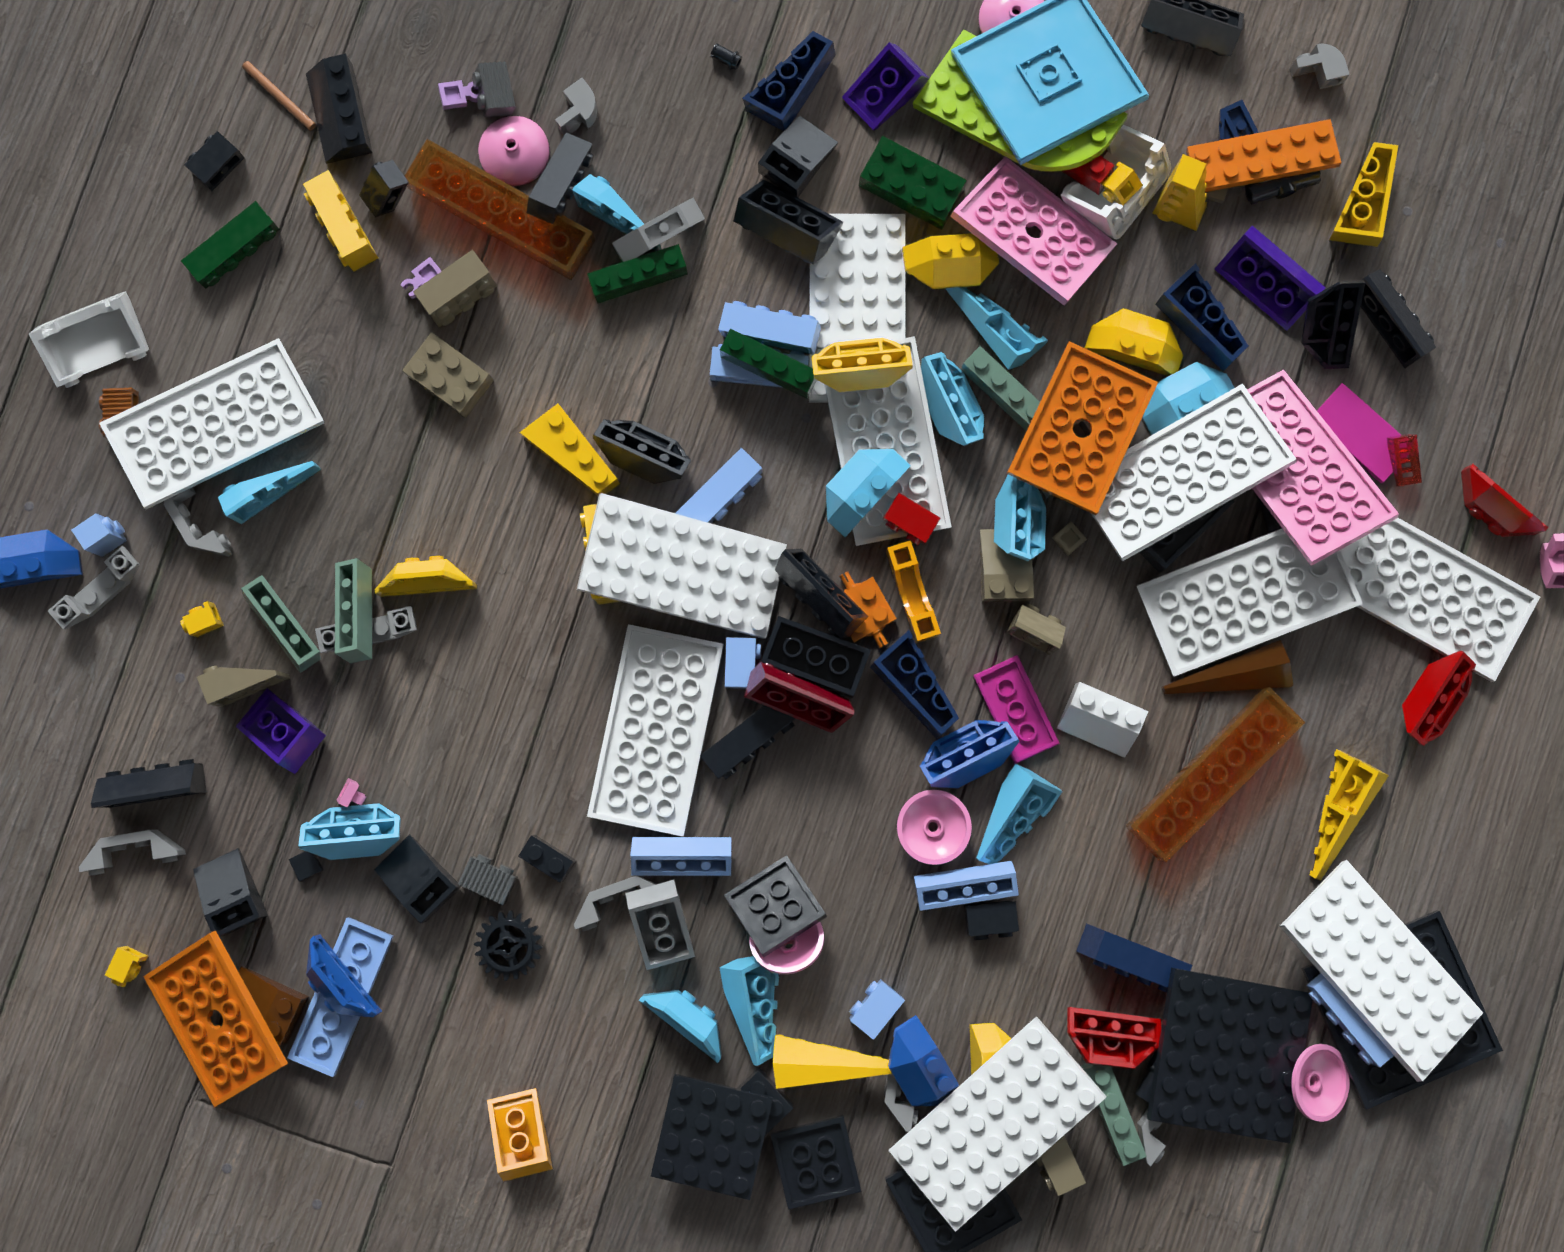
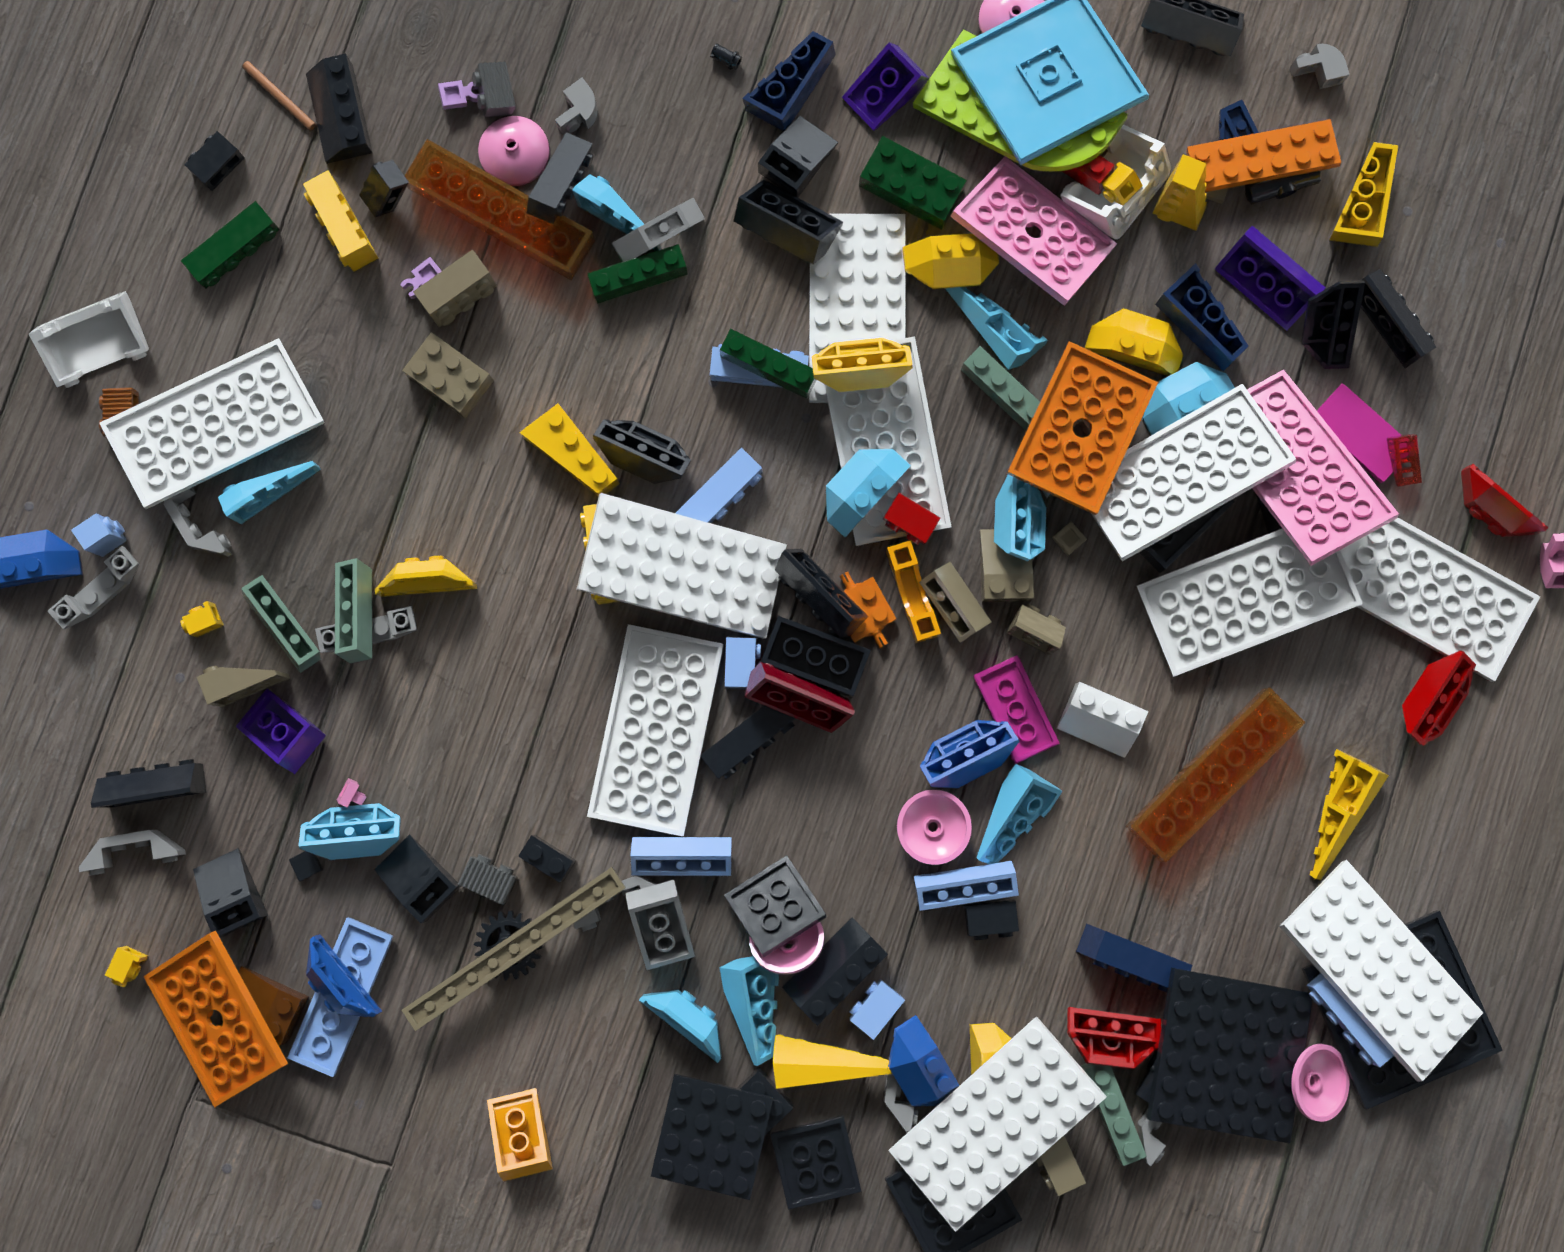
light blue brick [718,301,821,355] -> none
dark blue wedge [870,630,959,739] -> none
medium azure wedge [921,352,984,446] -> none
reddish brown wedge [1161,640,1293,695] -> none
none -> dark tan plate [402,867,626,1031]
none -> black slope [782,917,888,1026]
none -> dark tan brick [919,562,991,643]

